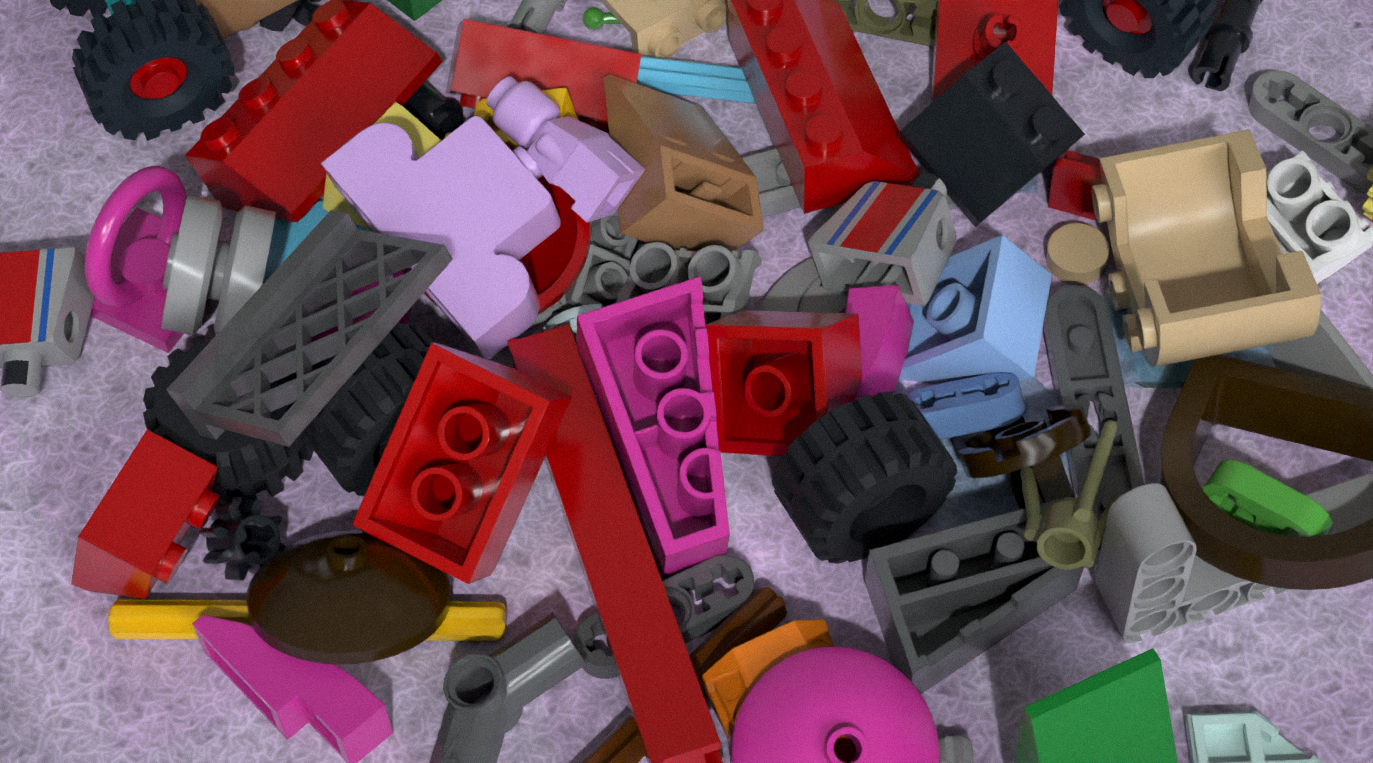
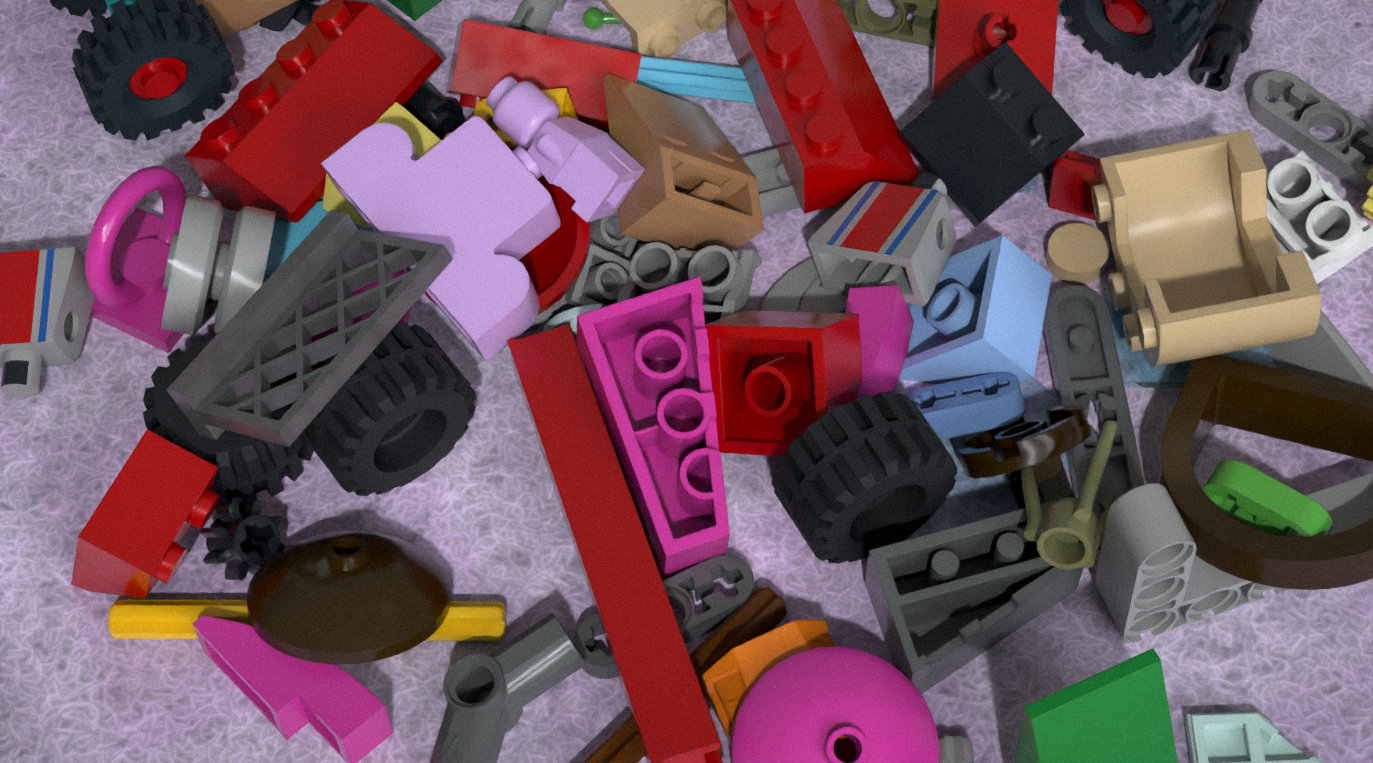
red slope [352,343,572,584] -> none

